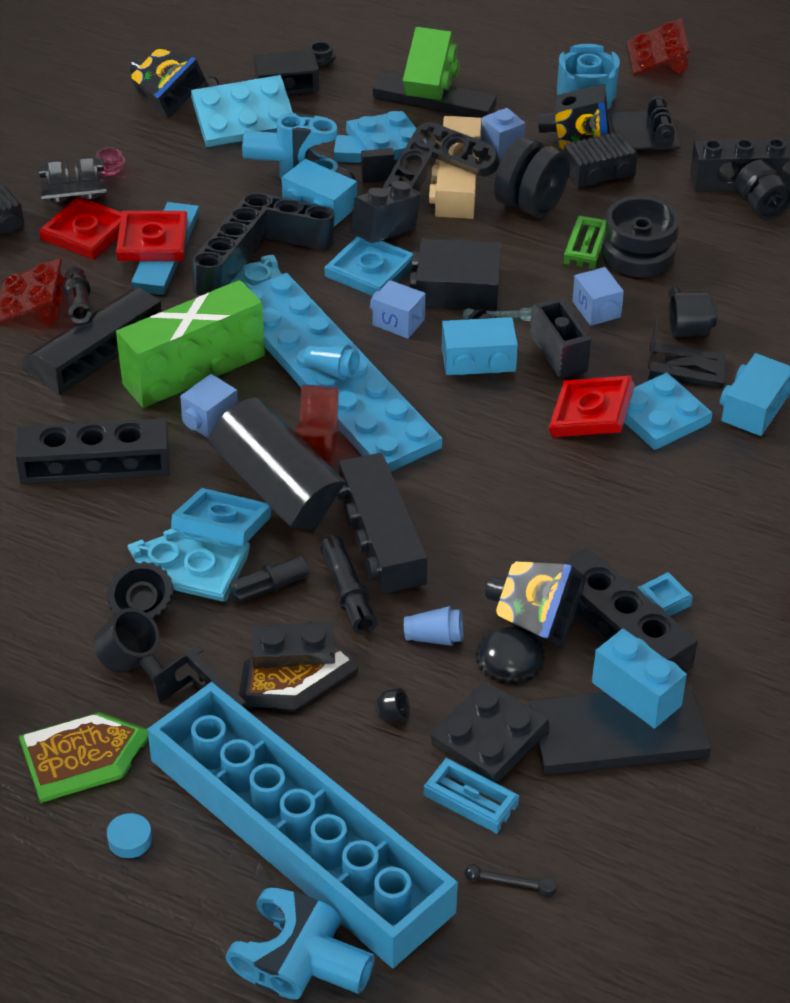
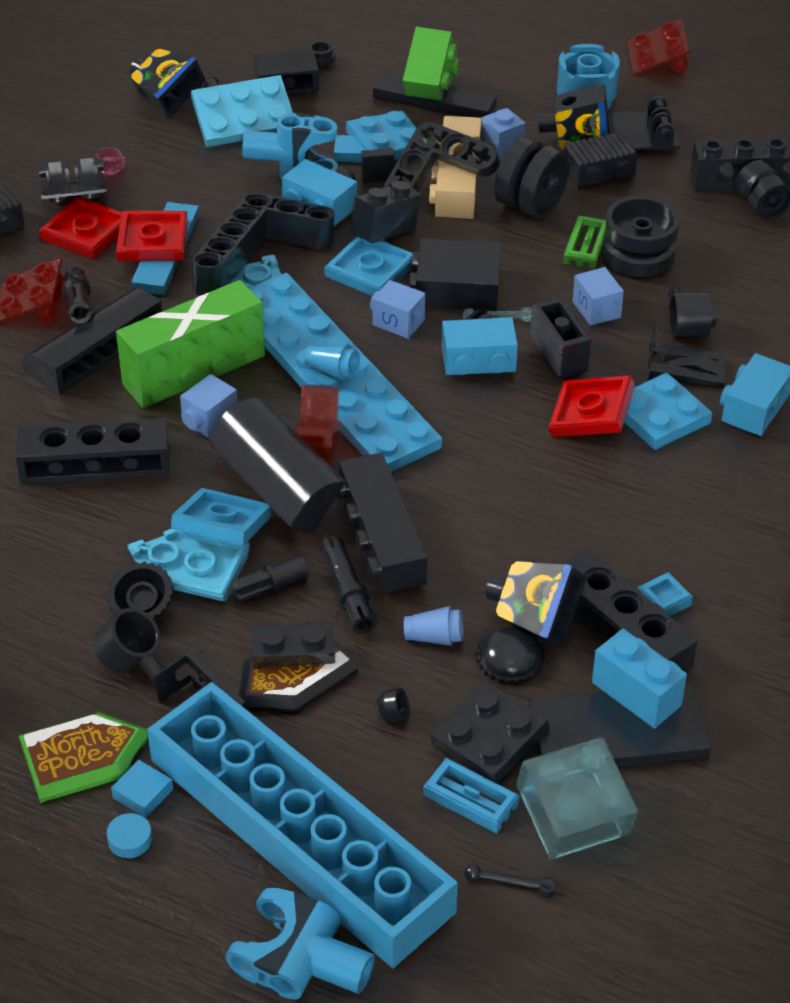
none -> dark azure tile [111,760,173,818]
none -> clear light blue brick [516,737,638,860]

